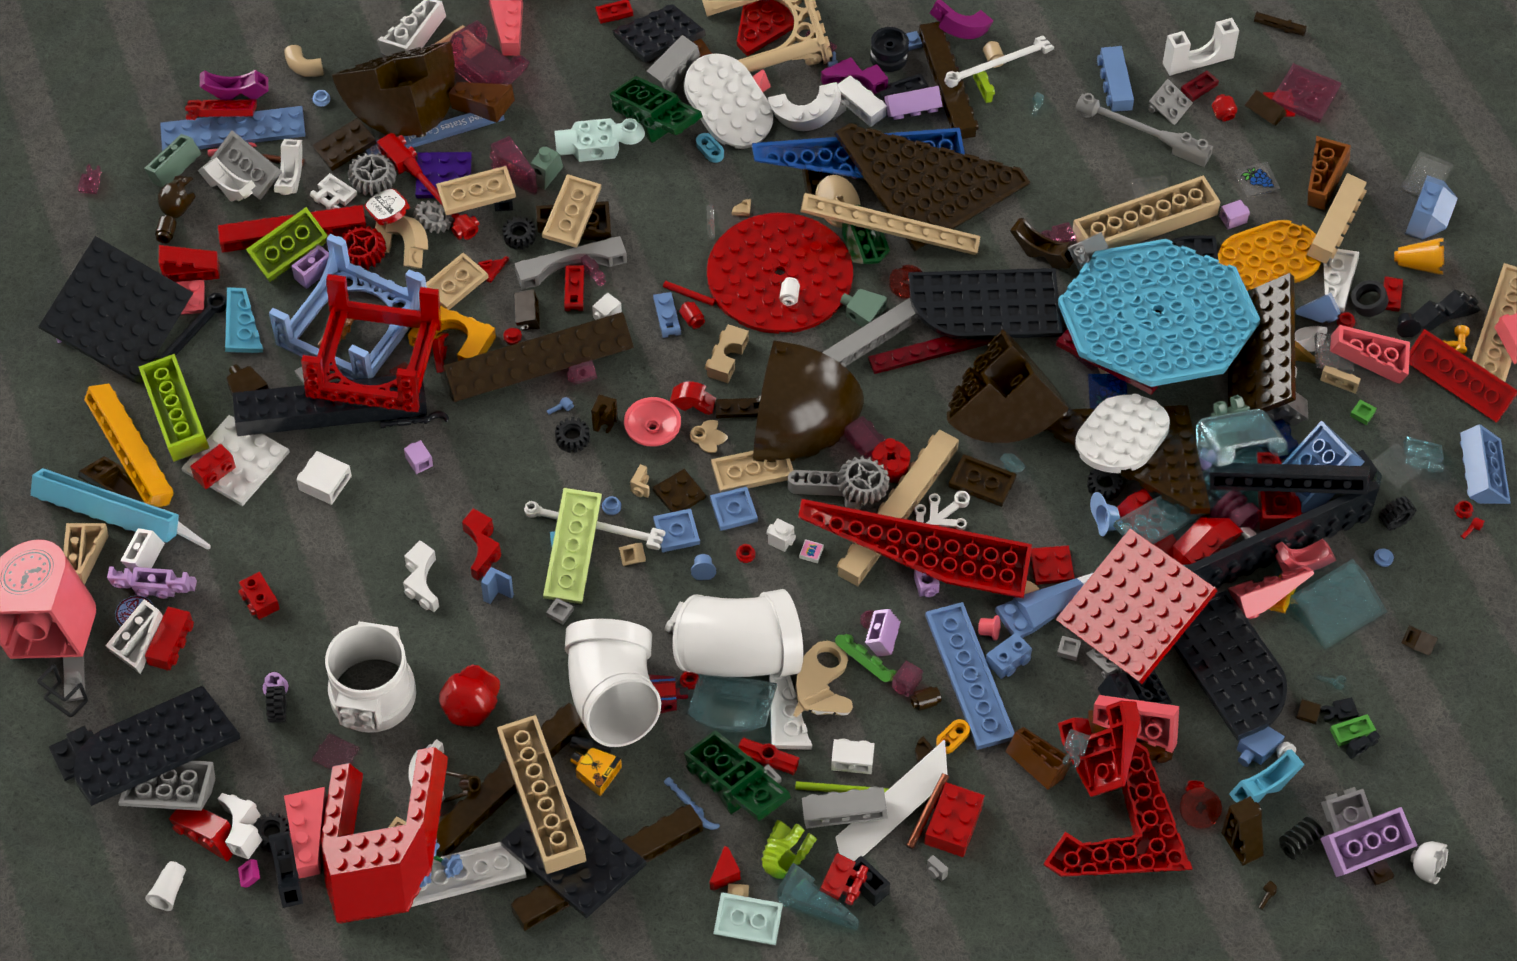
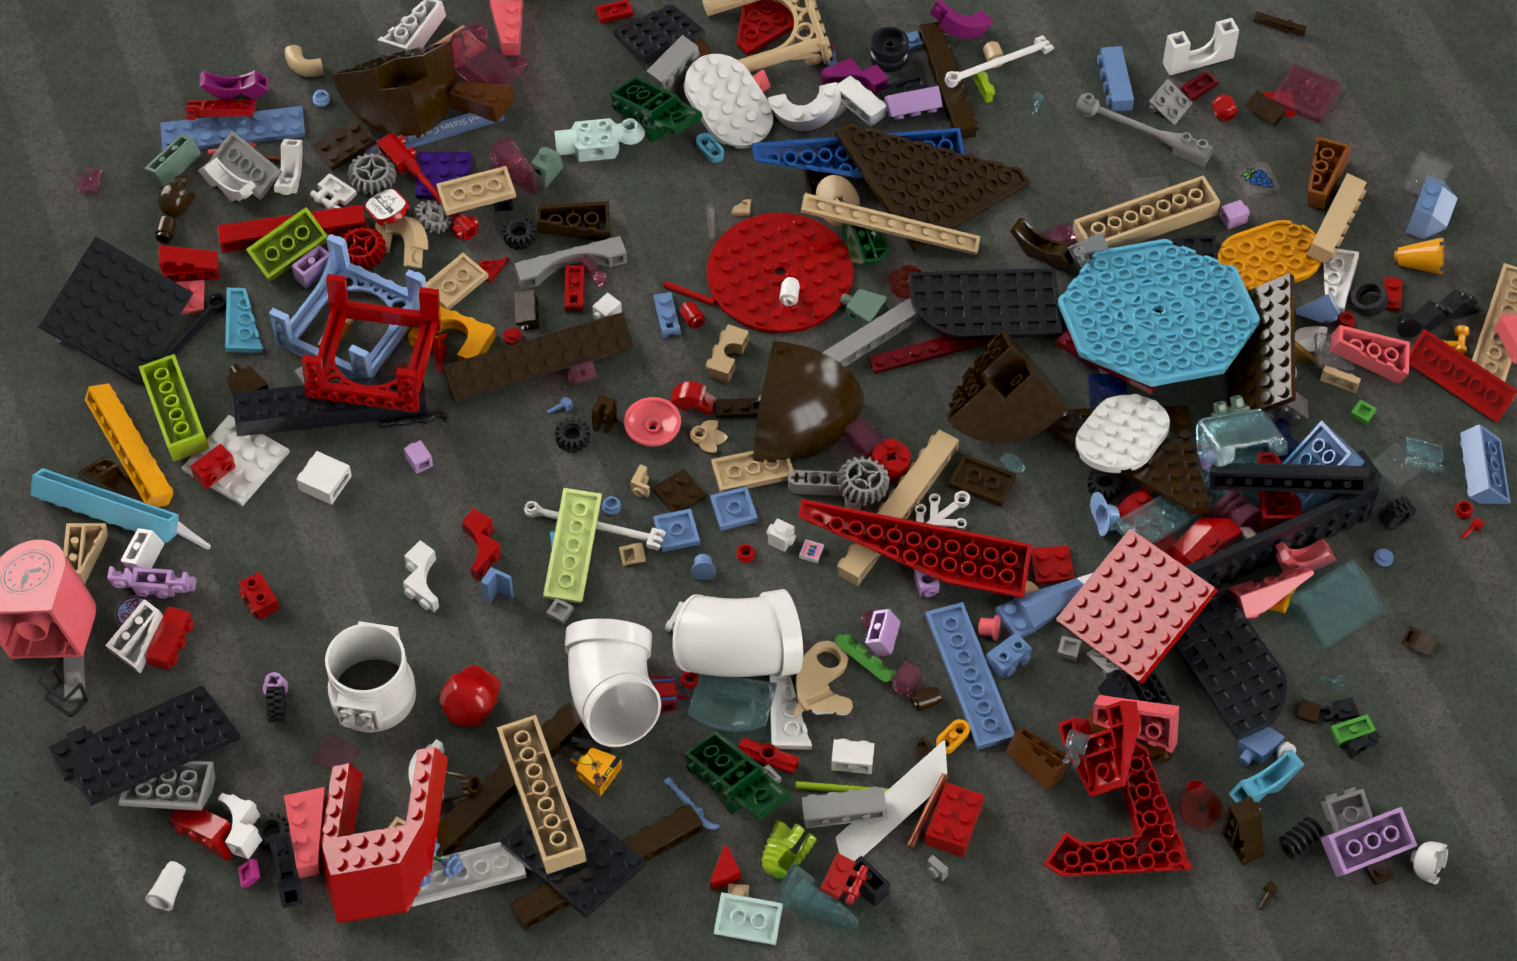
tan plate [542,174,601,248] -> none

